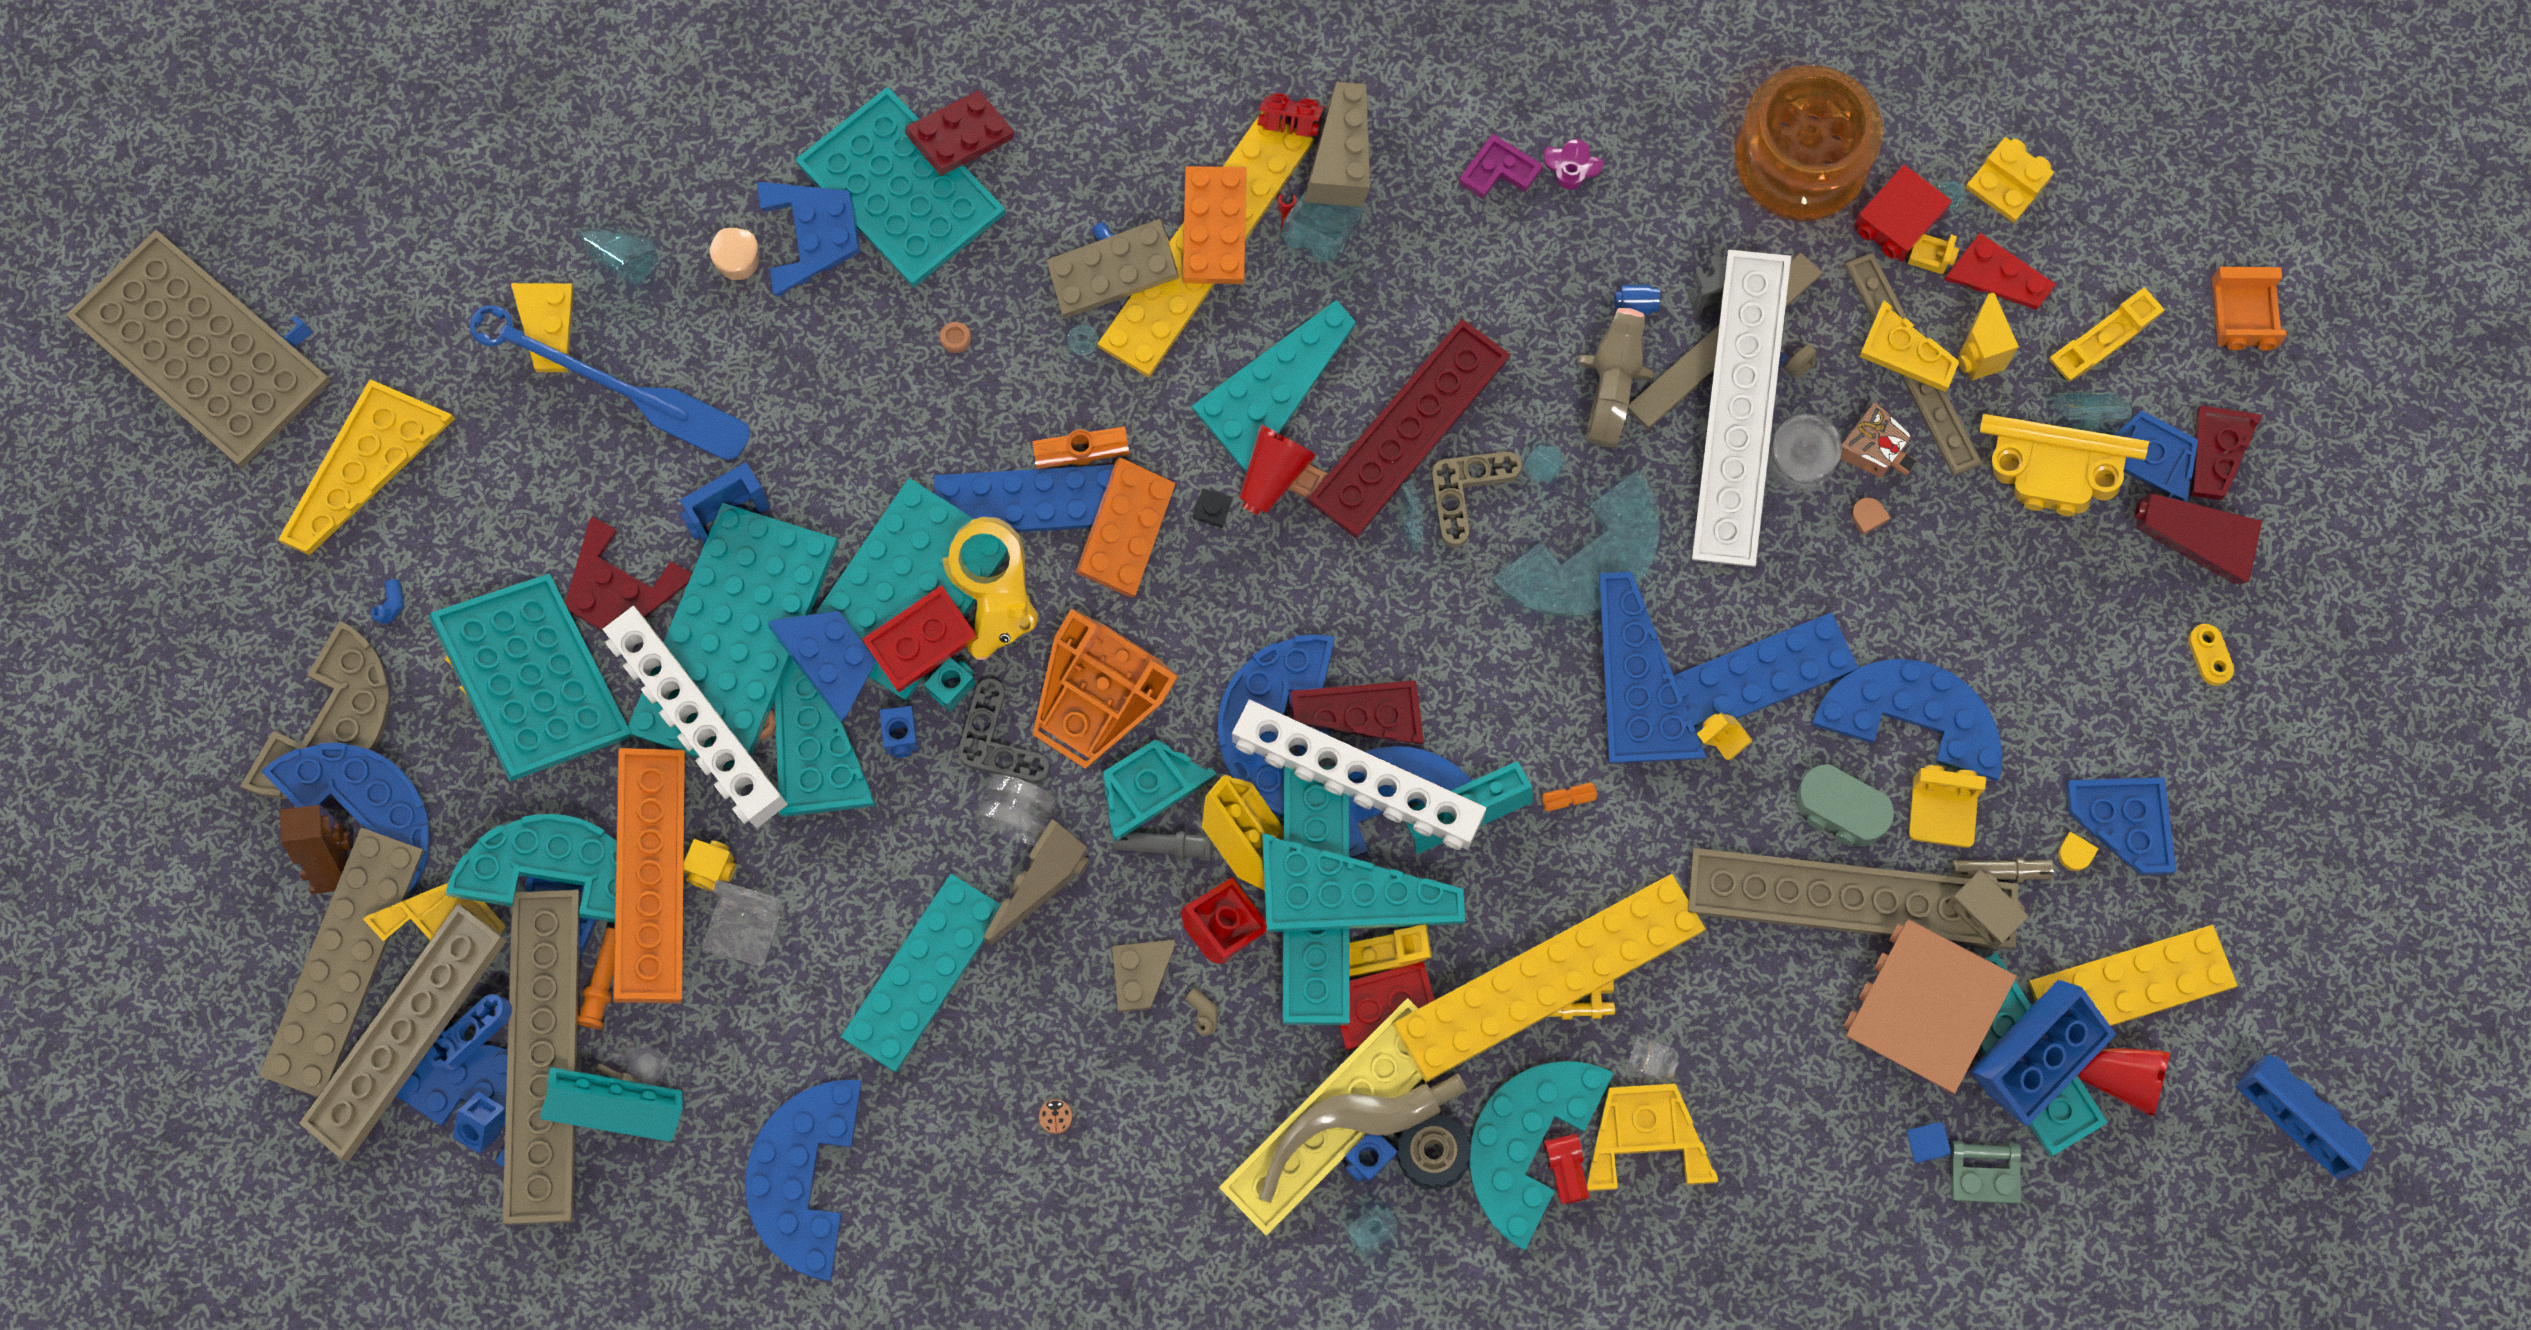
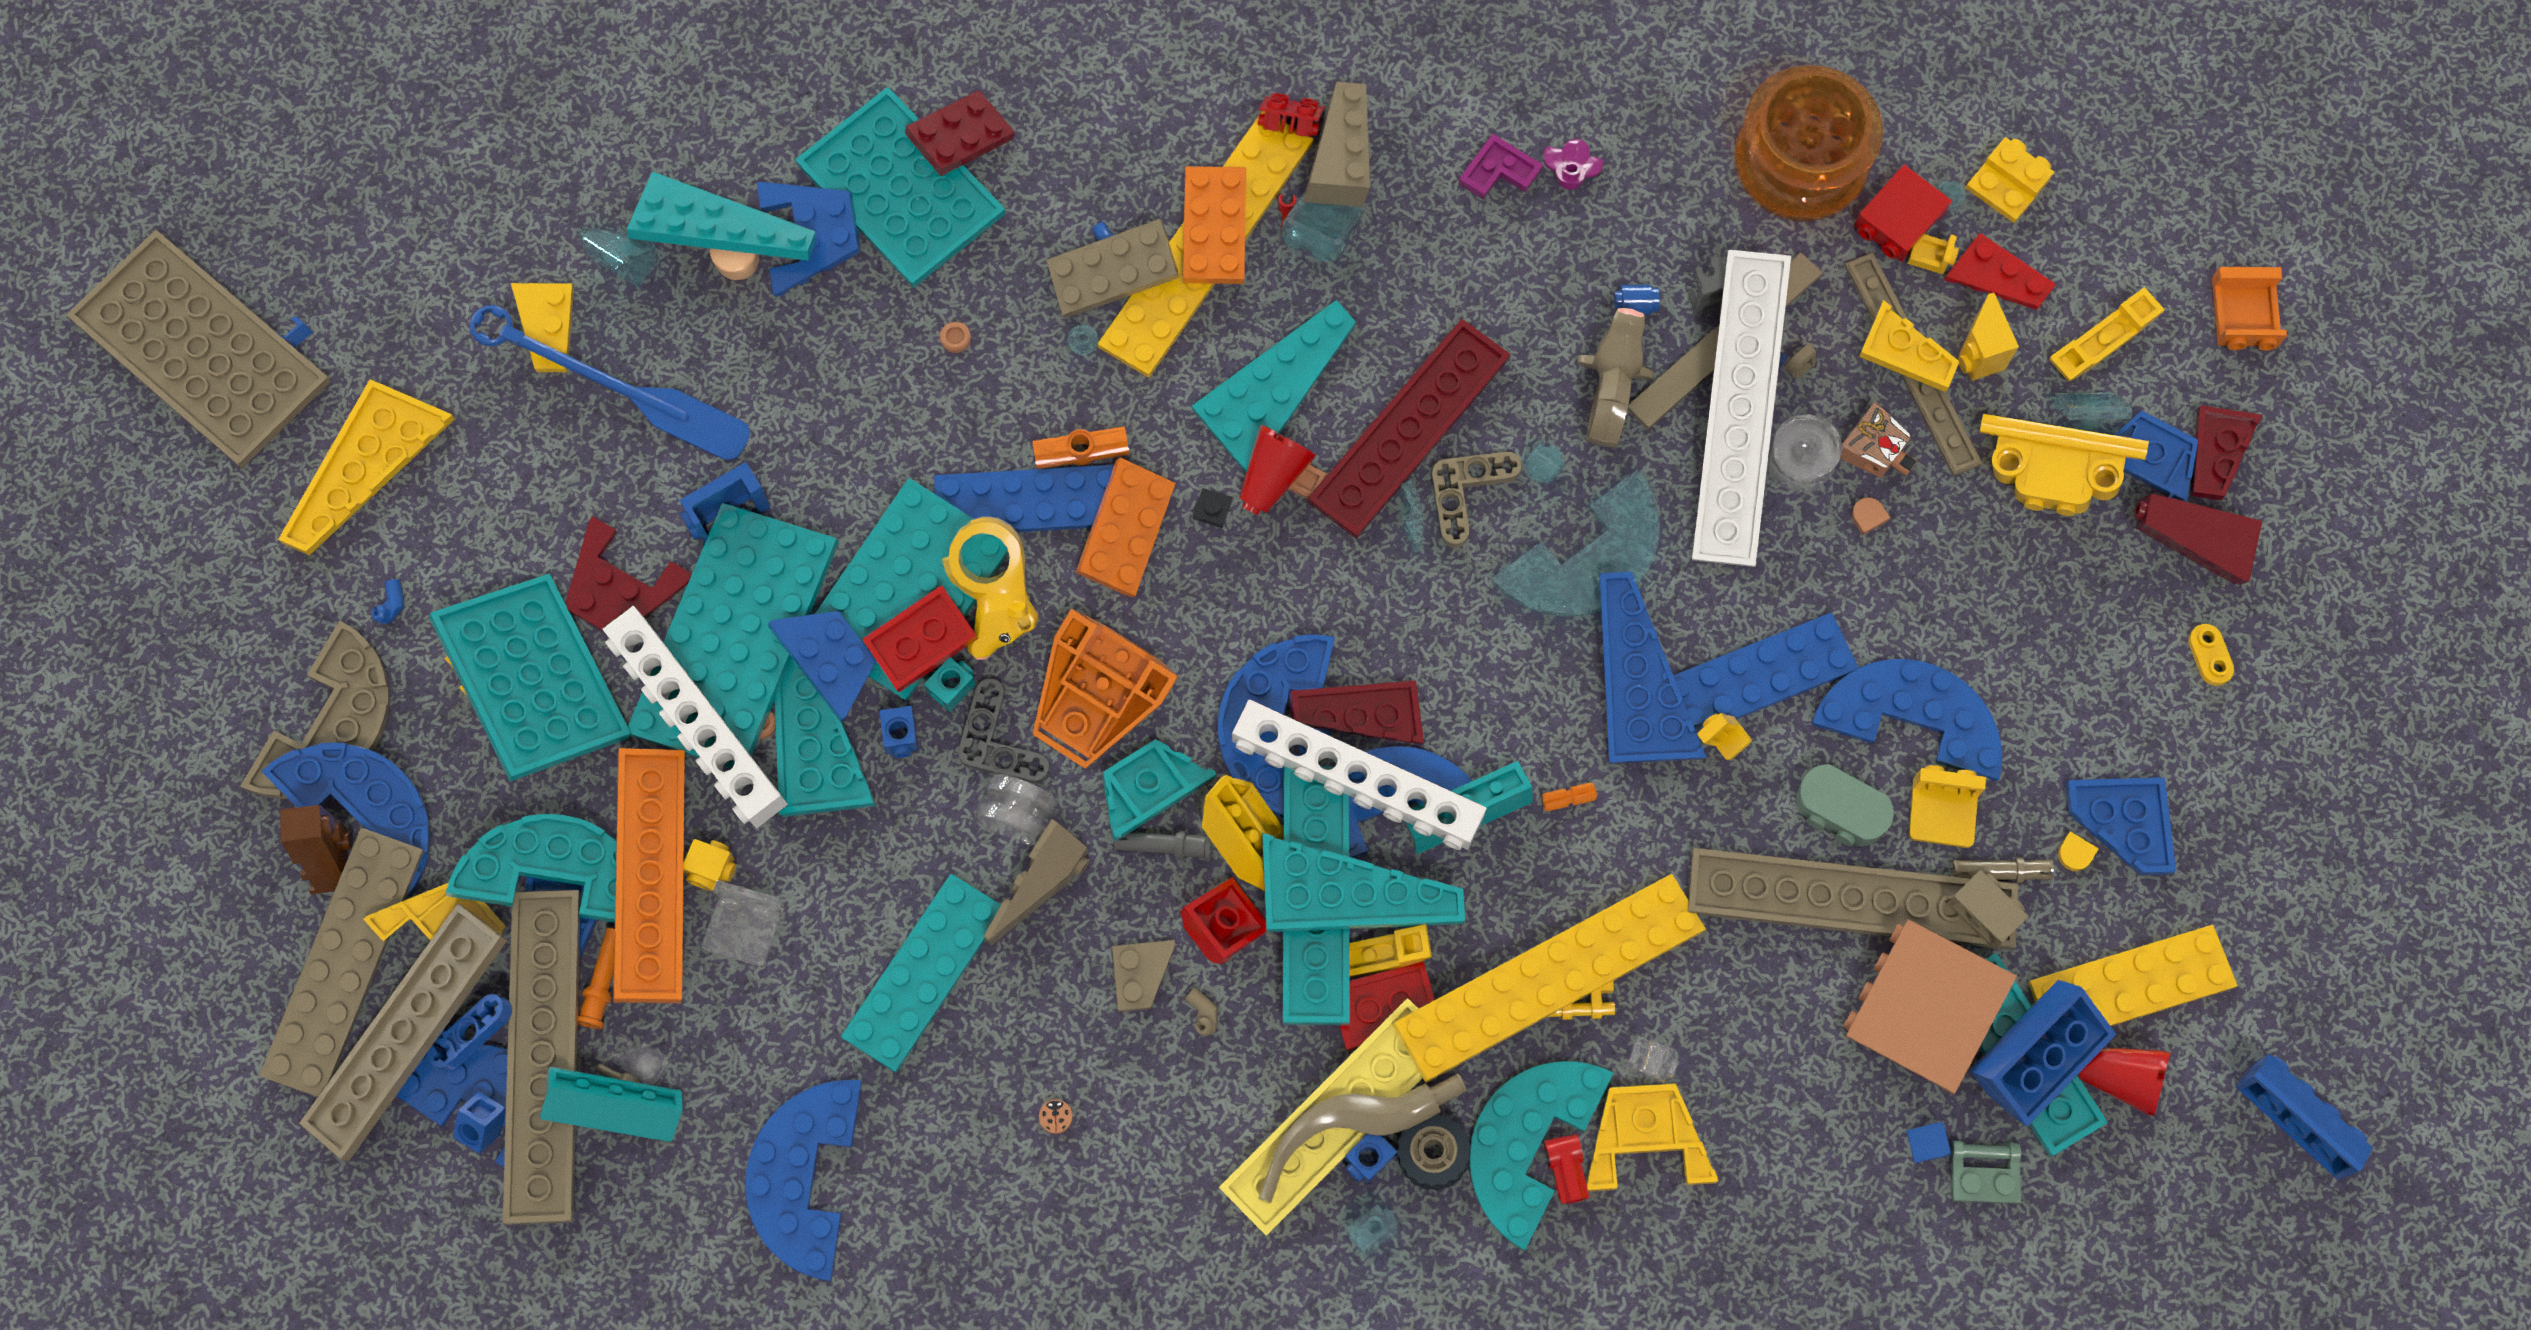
none -> teal wing [627,171,816,261]

